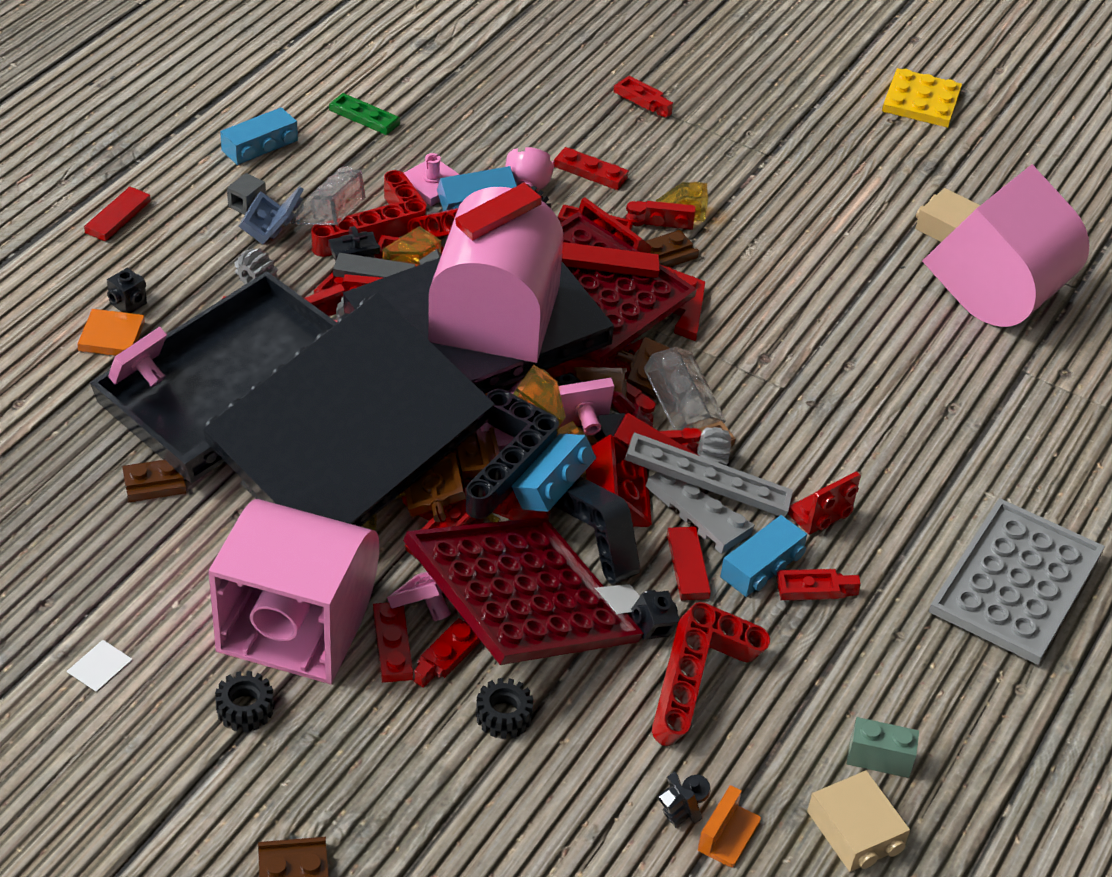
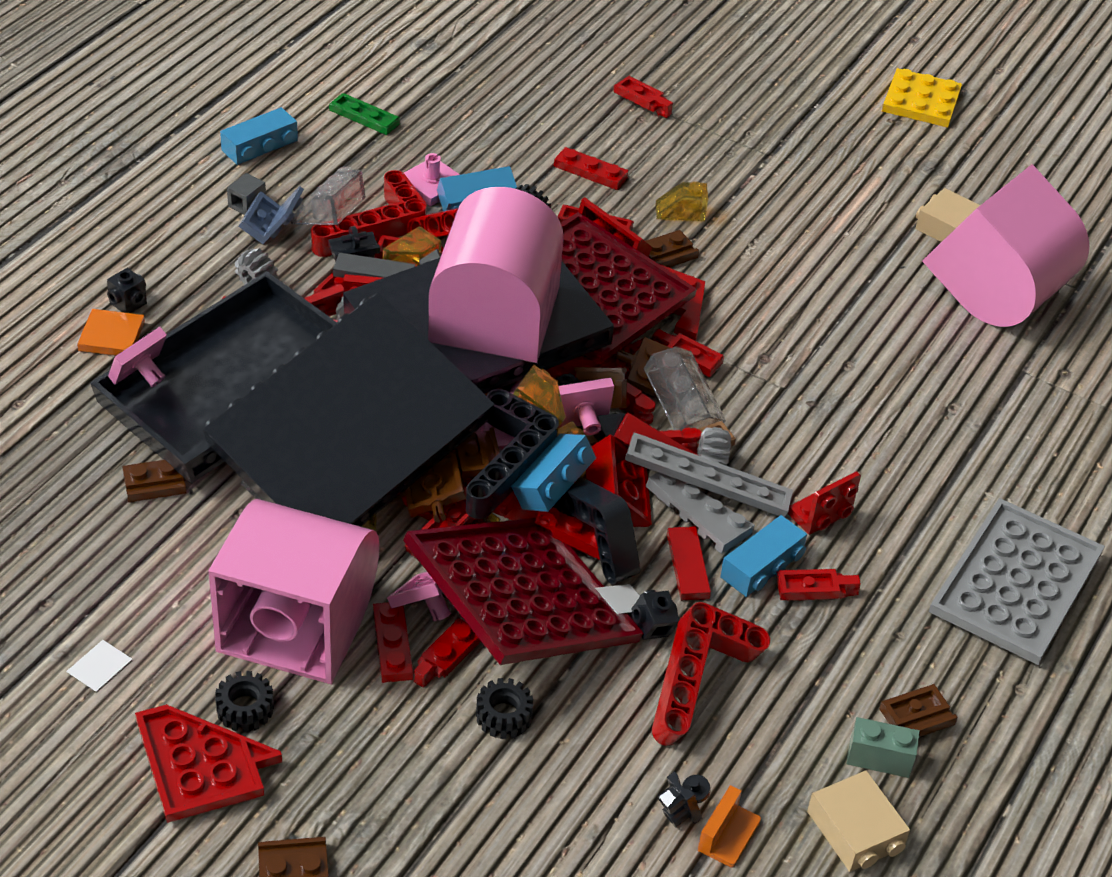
red tile [84,186,151,242] -> none
red tile [455,182,542,241] -> none
bright pink cylinder [505,147,554,191] -> none
red tile [562,242,660,278] -> none
dark red axle [611,391,653,427] -> none
red hinge [625,201,696,230] -> none
none -> red wing [135,704,282,823]
none -> red hinge [535,507,600,560]
none -> red hinge [652,329,724,377]
none -> reddish brown plate [879,684,958,737]

